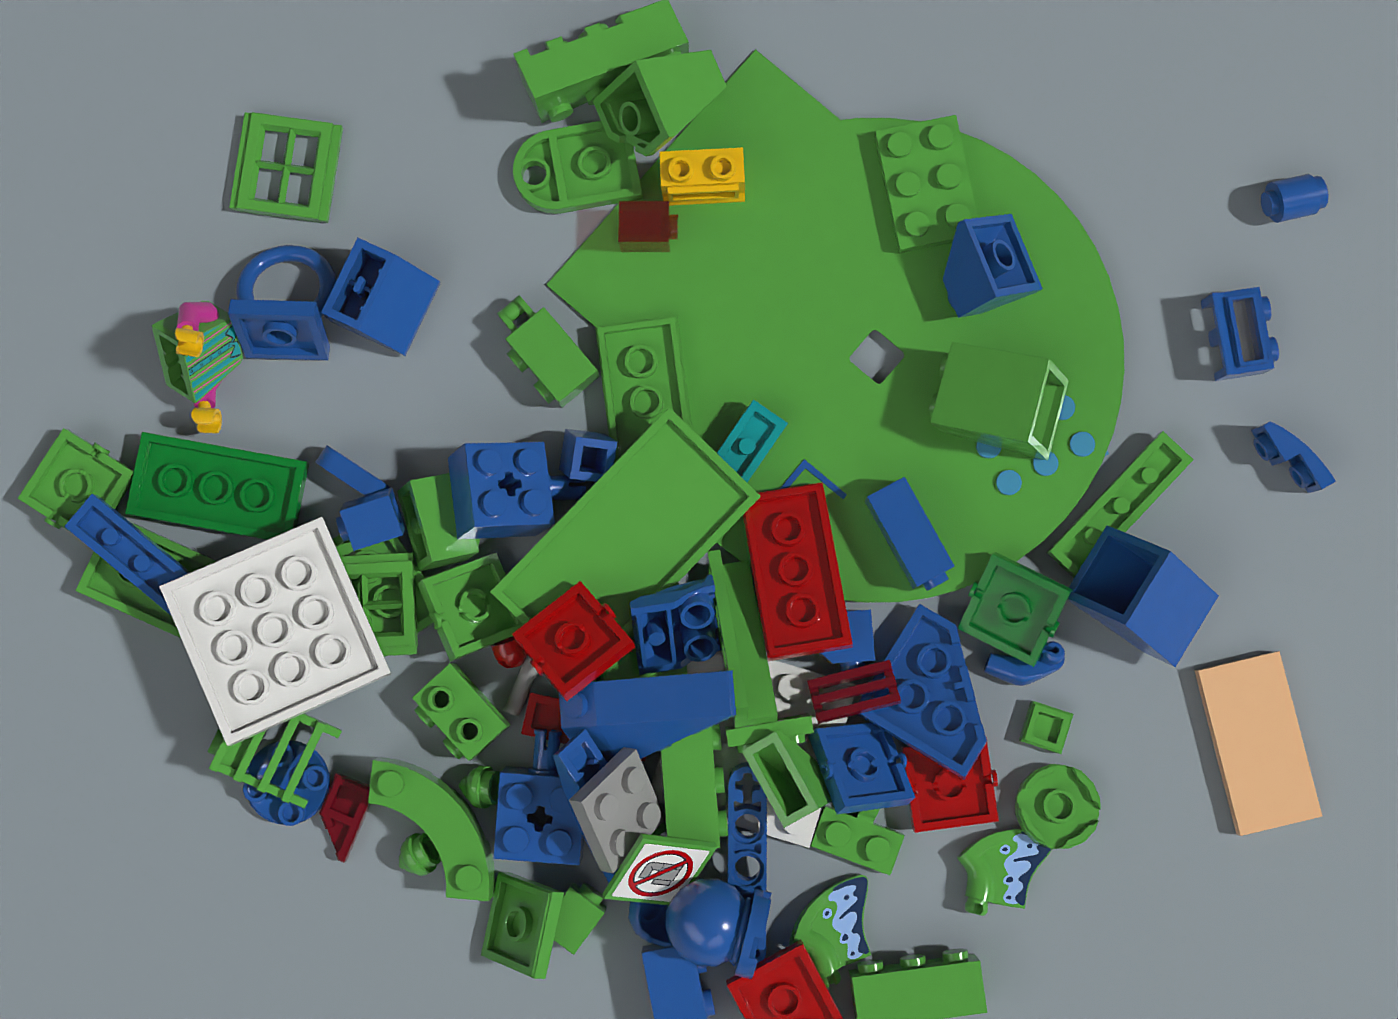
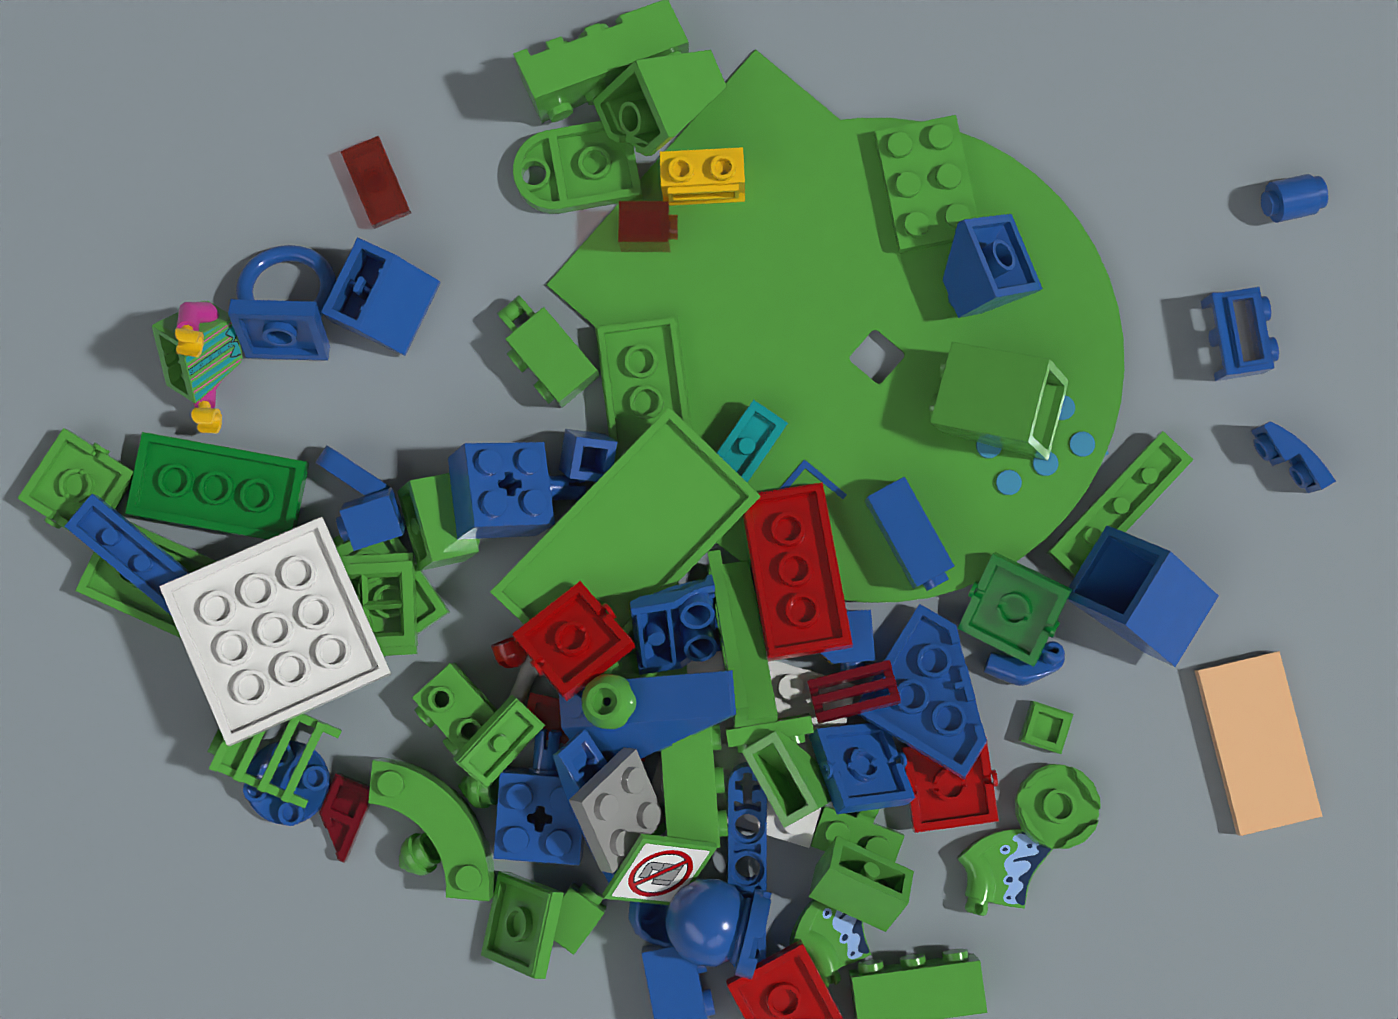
bright green piece [229,112,343,223] -> none
bright green plate [417,553,524,662] -> none
none -> clear red plate [341,136,412,229]
none -> bright green plate [452,695,545,789]
none -> bright green plate [581,674,636,729]
none -> bright green brick [808,836,914,932]

